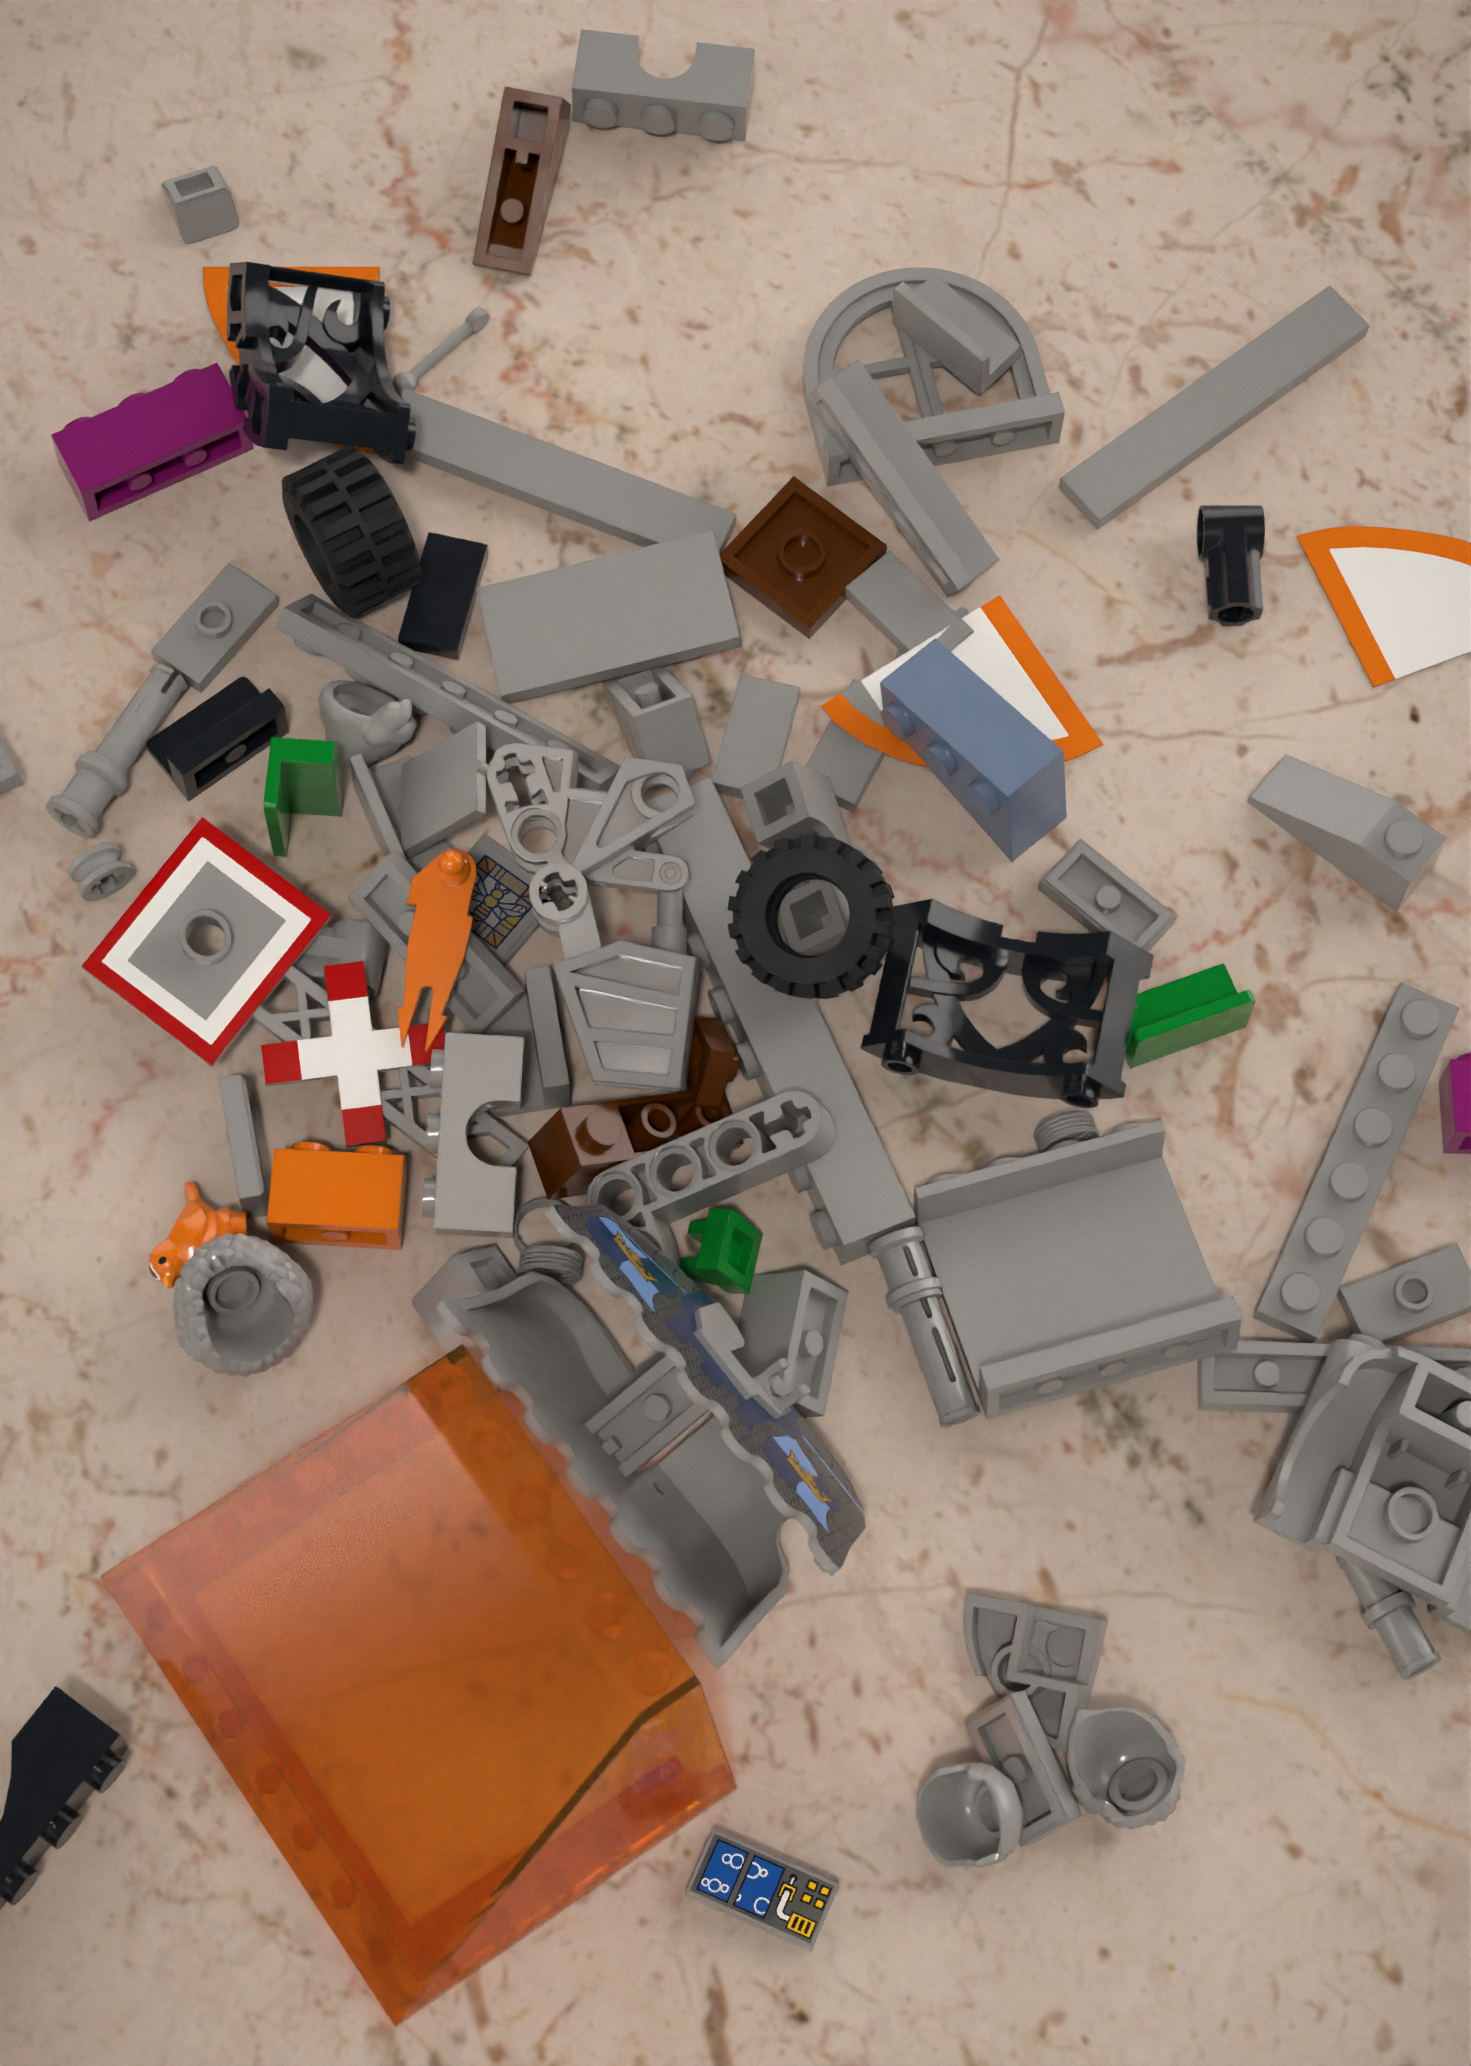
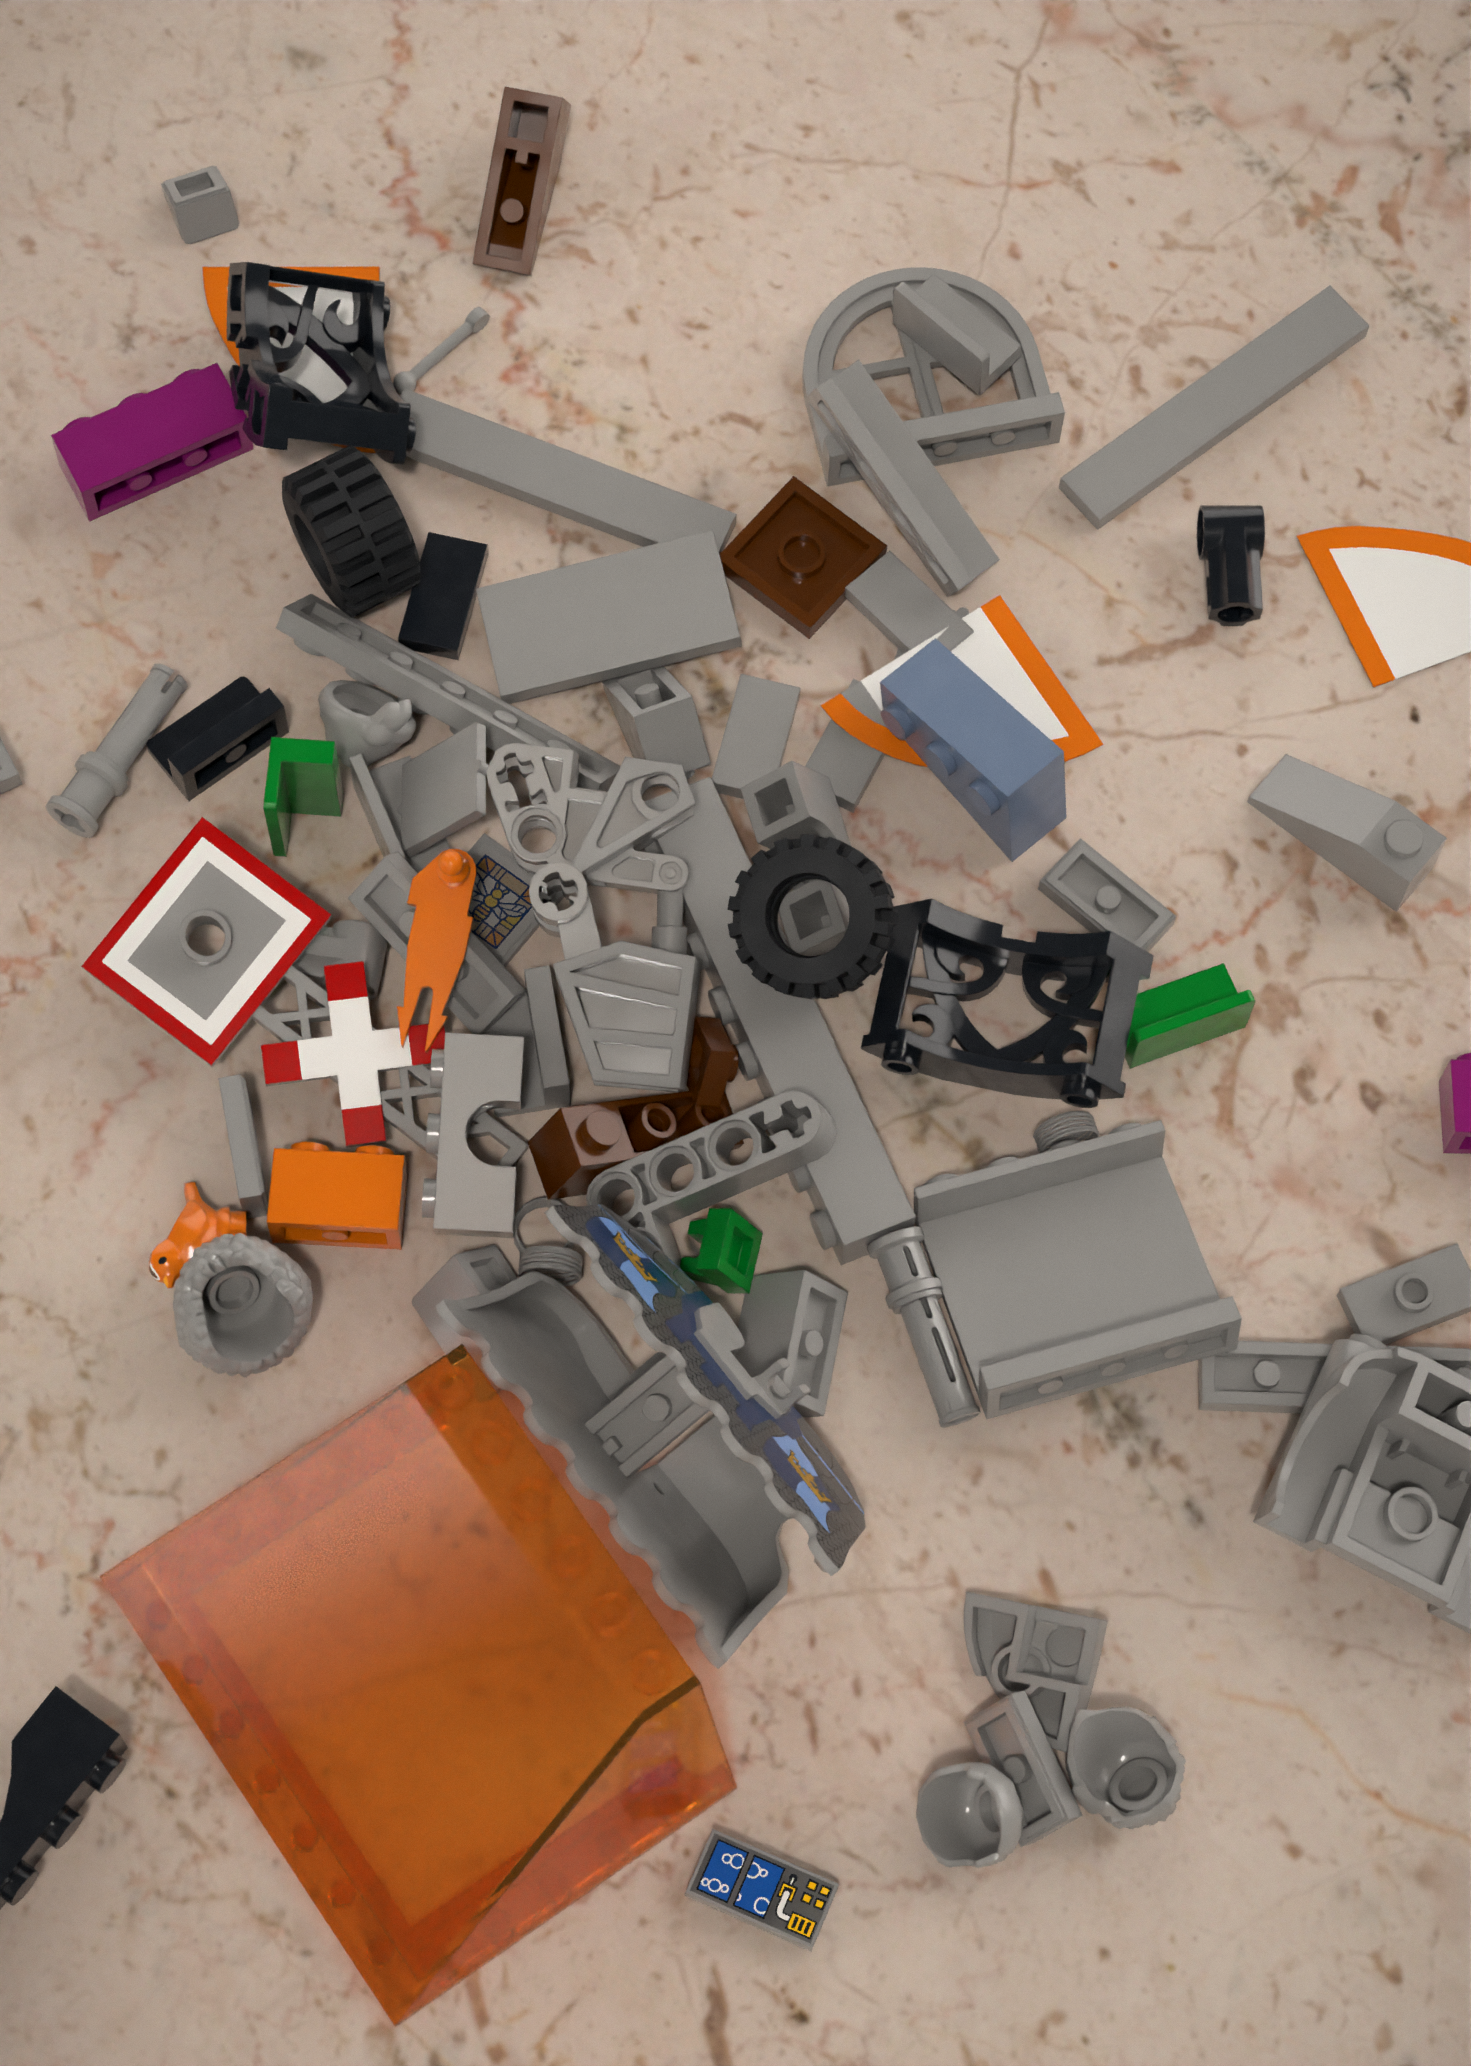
light grey bush [67,842,133,901] -> none
light grey plate [151,563,278,693] -> none
light grey arch [572,29,755,141] -> none
light grey plate [1253,982,1460,1343] -> none
light grey pin [1337,1557,1442,1680] -> none

